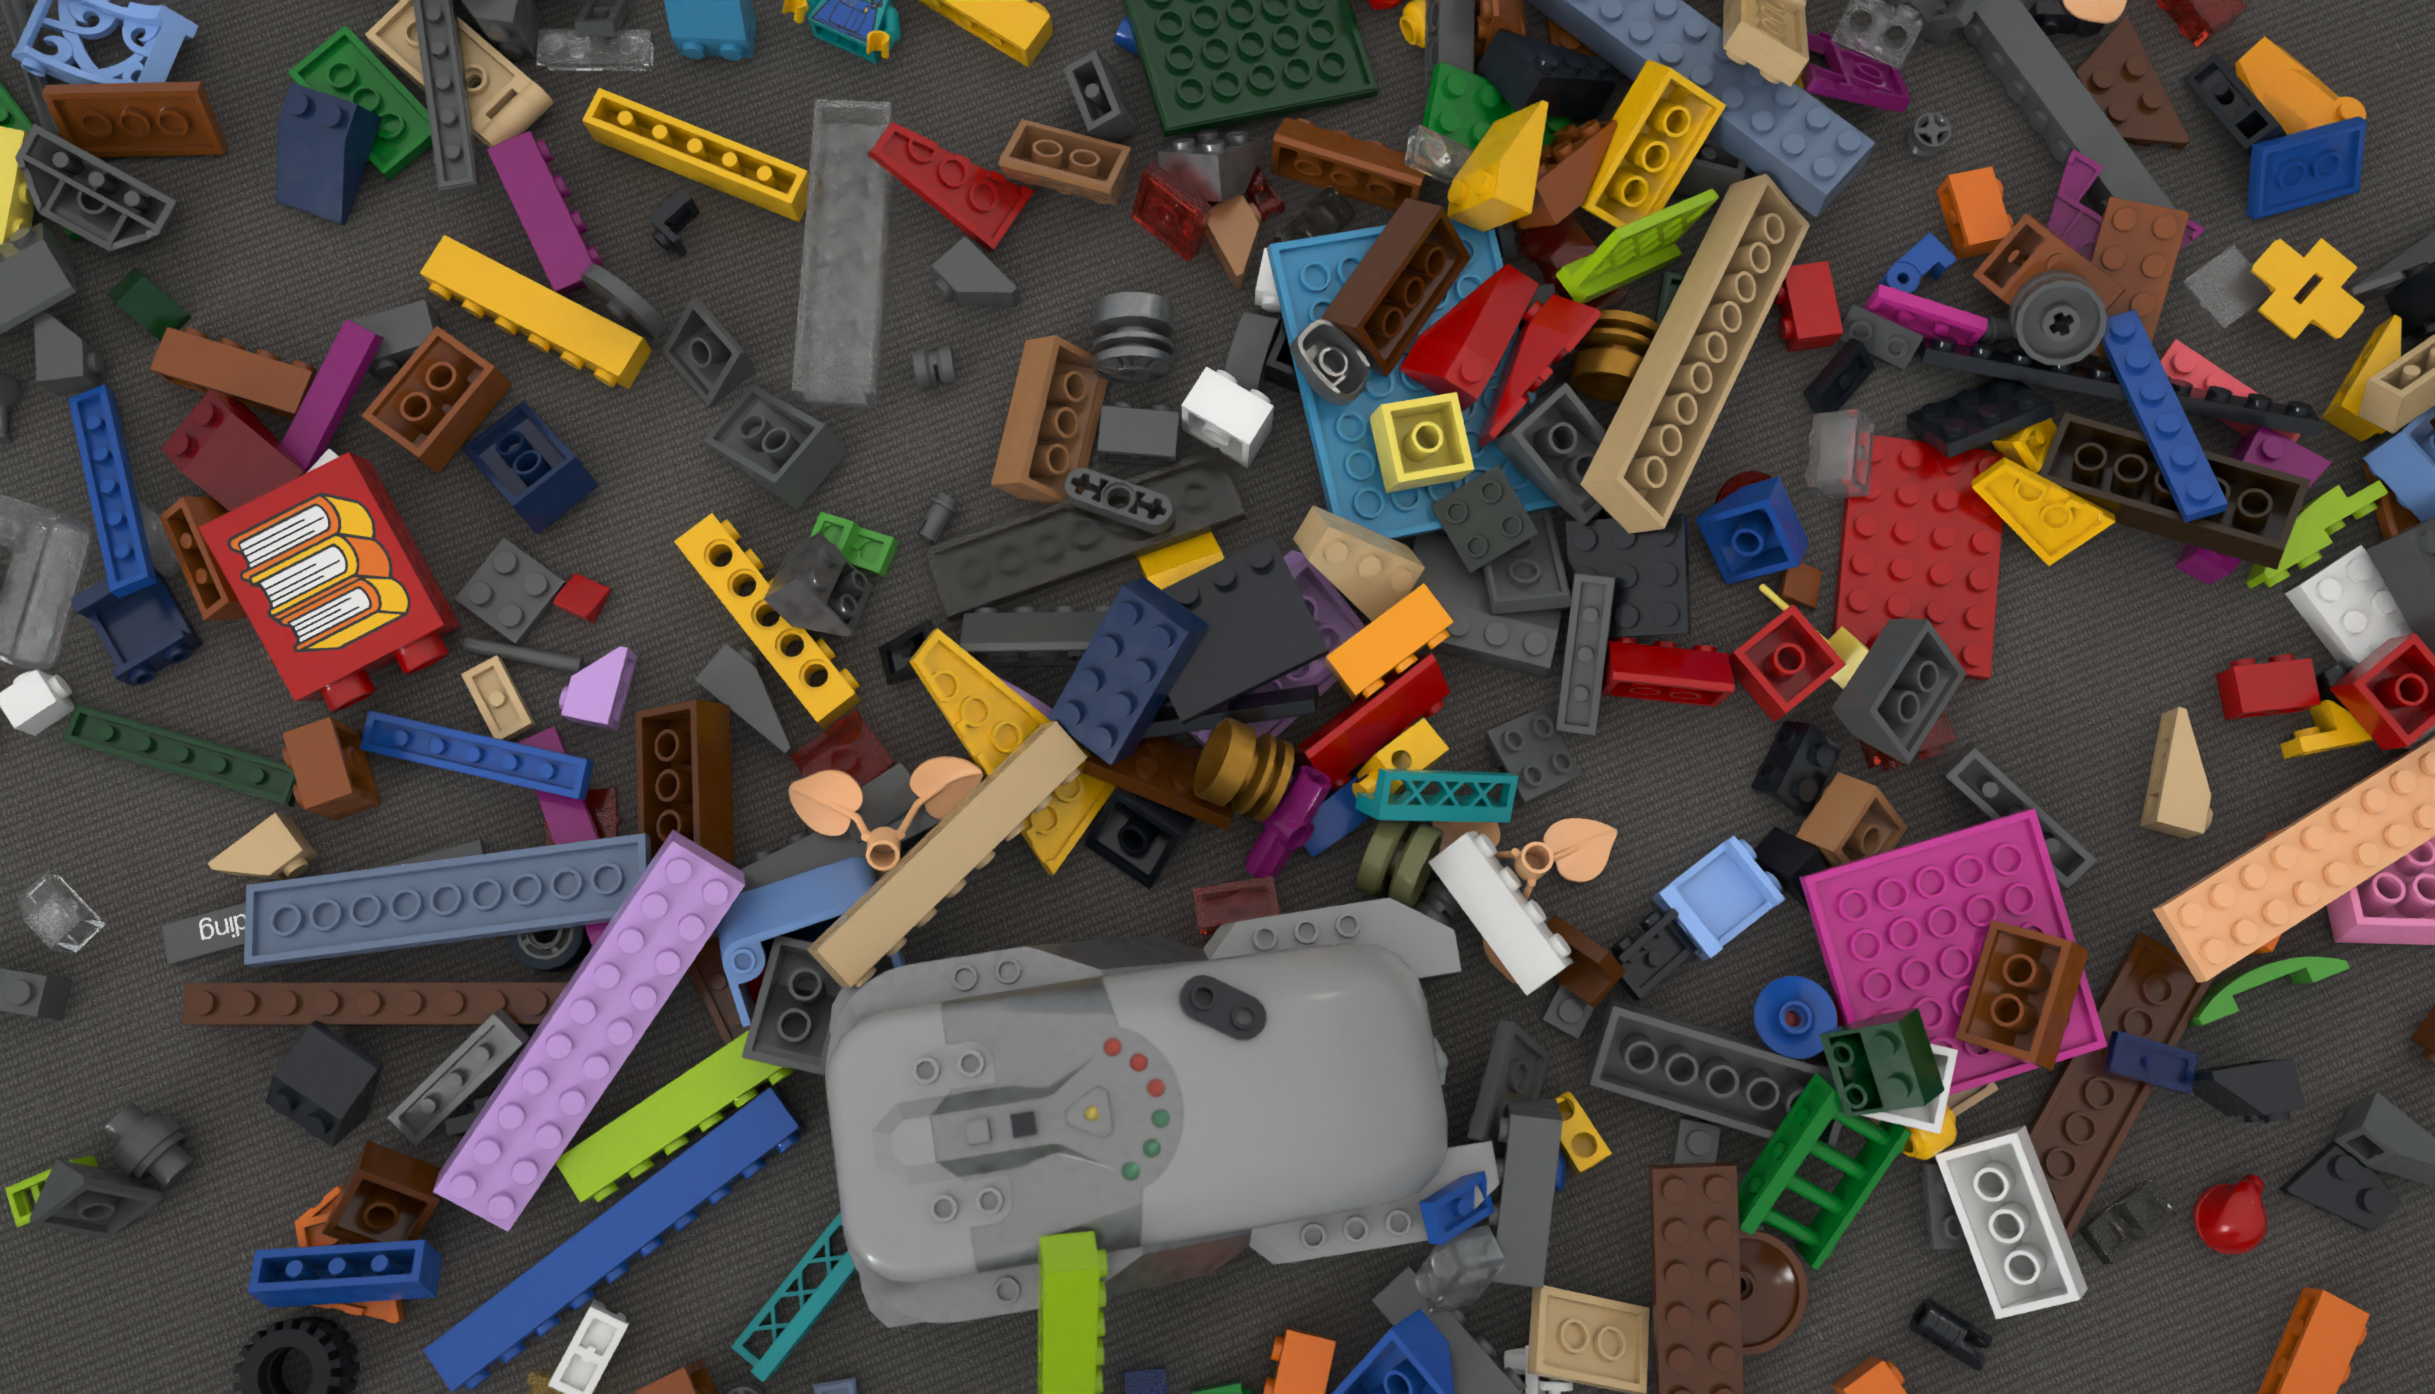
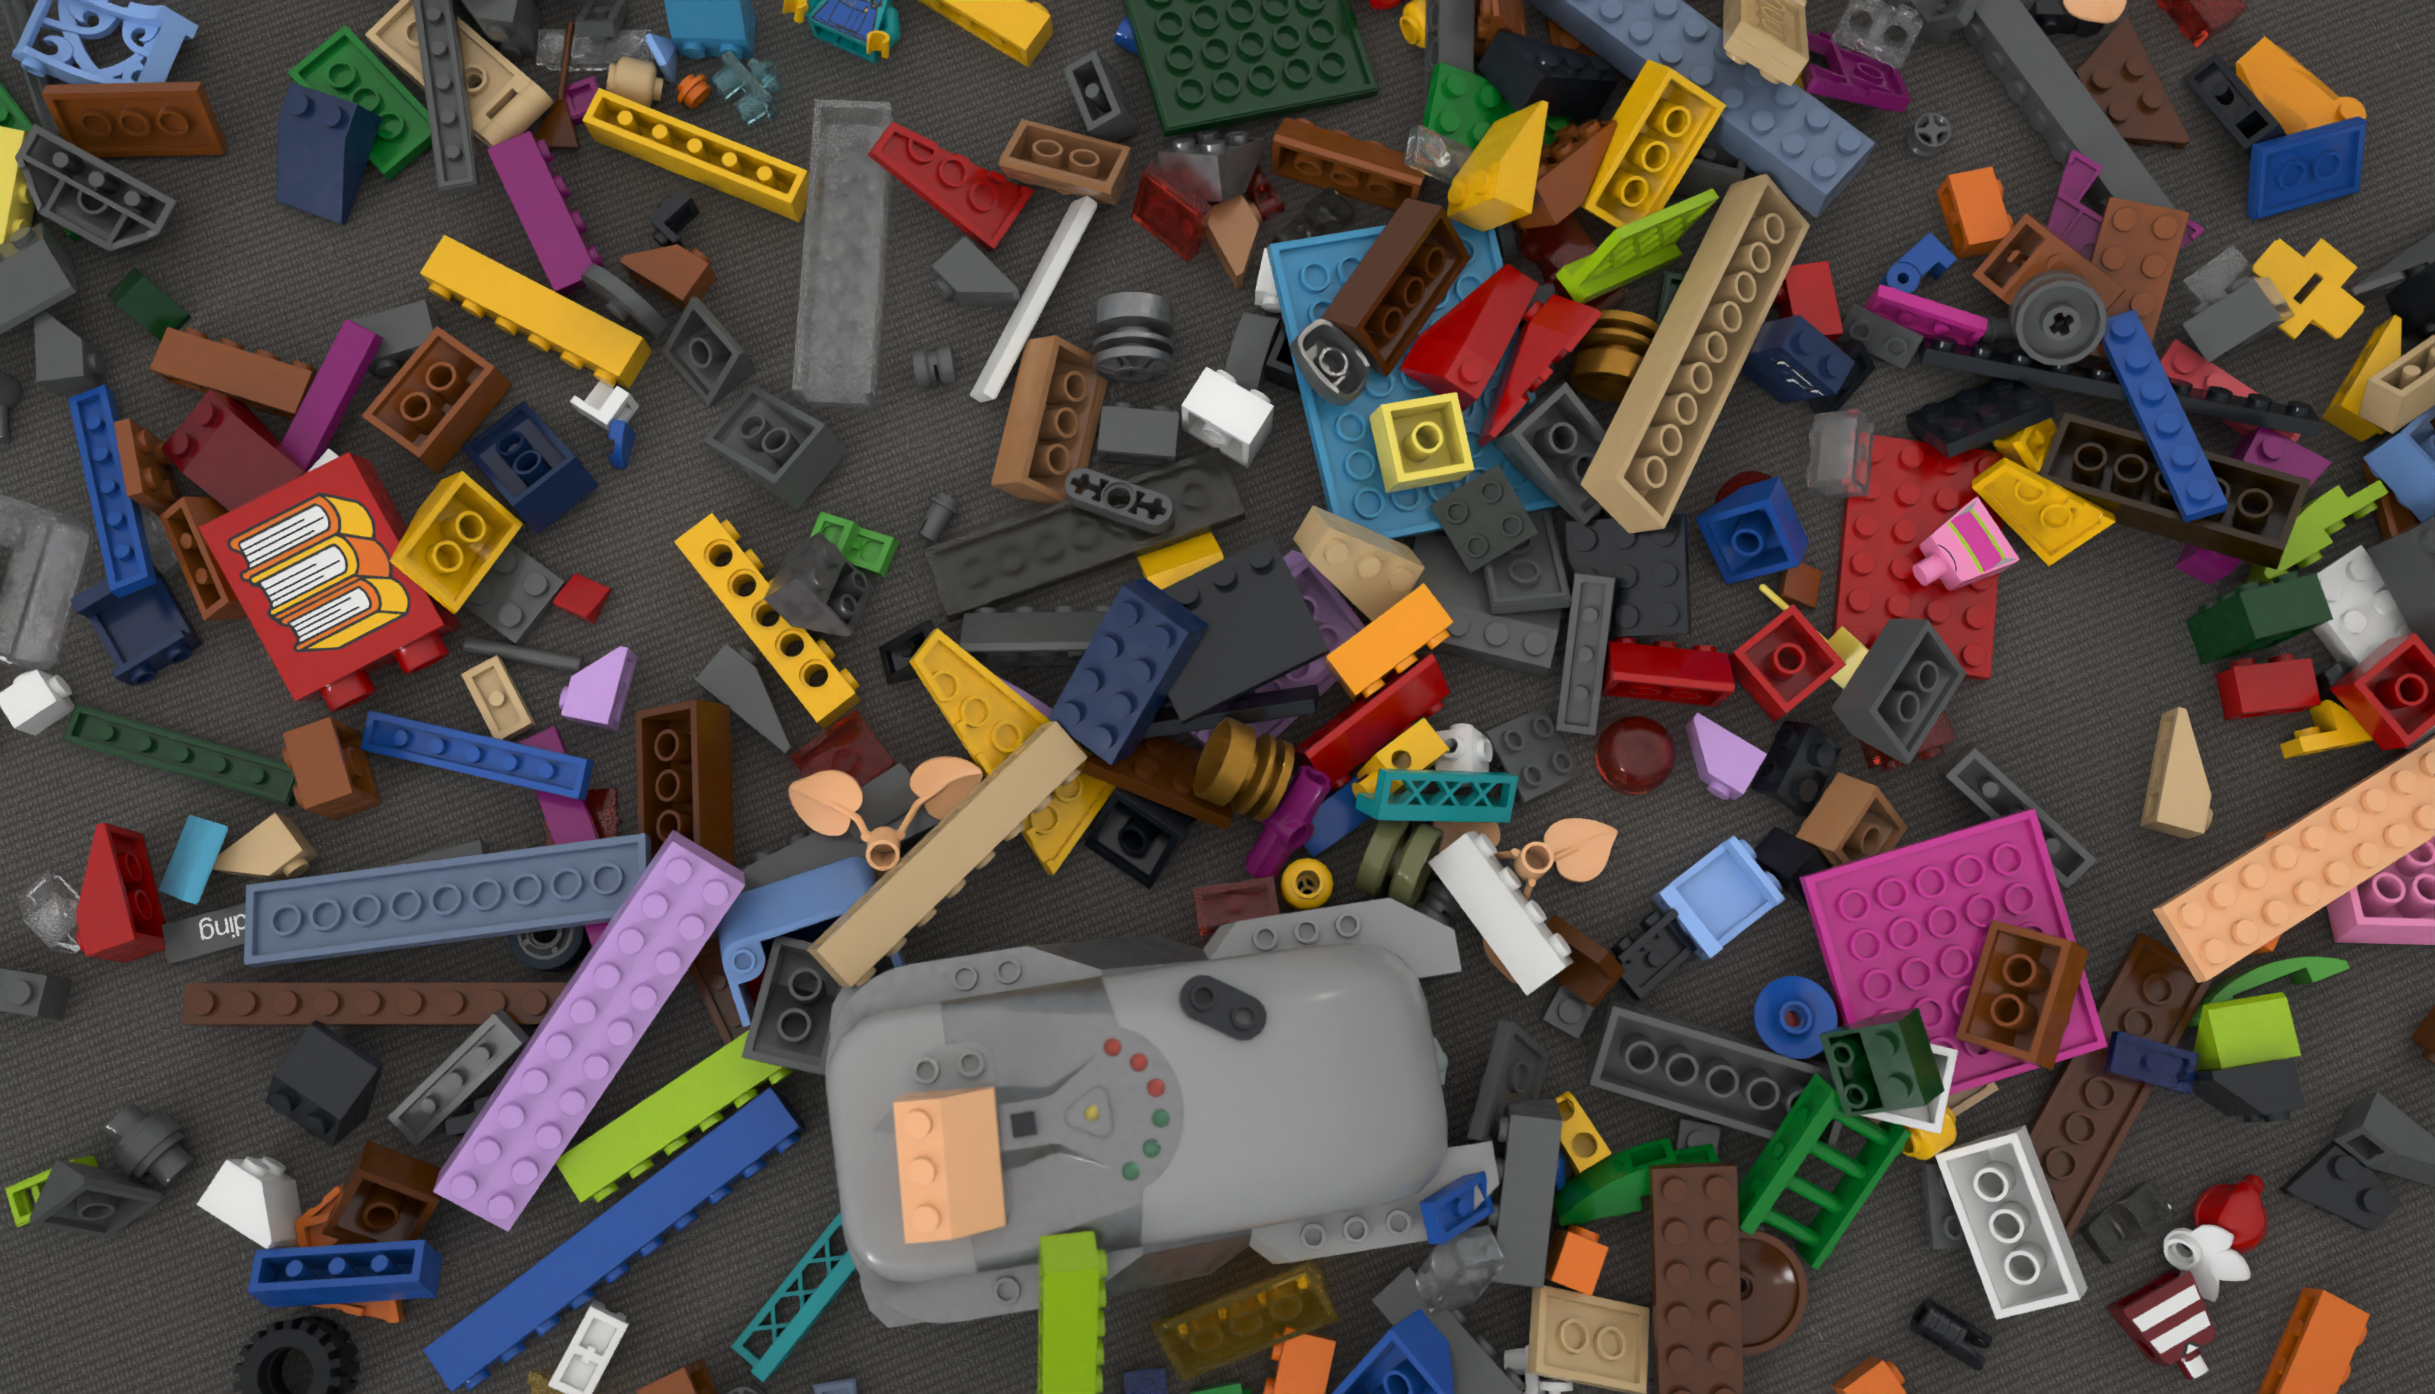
none -> red slope [76,822,166,963]
none -> dark orange plate [114,418,180,516]
none -> medium azure tile [158,814,228,904]
none -> white slope [197,1156,302,1249]
none -> yellow slope [390,471,523,614]
none -> reddish brown piece [535,21,580,149]
none -> magenta tile [565,75,600,126]
none -> white panel [570,381,639,432]
none -> tan head [606,56,664,108]
none -> blue tile [608,419,636,470]
none -> dark orange slope [619,244,717,310]
none -> light blue slope [645,33,678,84]
none -> orange plate [677,74,712,109]
none -> clear light blue hips [711,50,780,125]
none -> light nougat slope [893,1086,1007,1244]
none -> white tile [969,196,1098,402]
none -> clear yellow slope [1151,1258,1340,1382]
none -> yellow head [1280,858,1334,912]
none -> white brick [1434,723,1493,787]
none -> orange brick [1544,1225,1609,1297]
none -> green slope [1553,1137,1719,1226]
none -> clear red cylinder [1593,715,1676,796]
none -> lavender slope [1685,712,1767,800]
none -> dark blue brick [1741,315,1855,403]
none -> bright pink torso [1912,497,2020,591]
none -> dark red torso [2106,1269,2216,1379]
none -> white plate [2163,1224,2251,1302]
none -> dark grey brick [2182,276,2295,363]
none -> dark green brick [2186,571,2333,665]
none -> lime slope [2191,992,2301,1071]

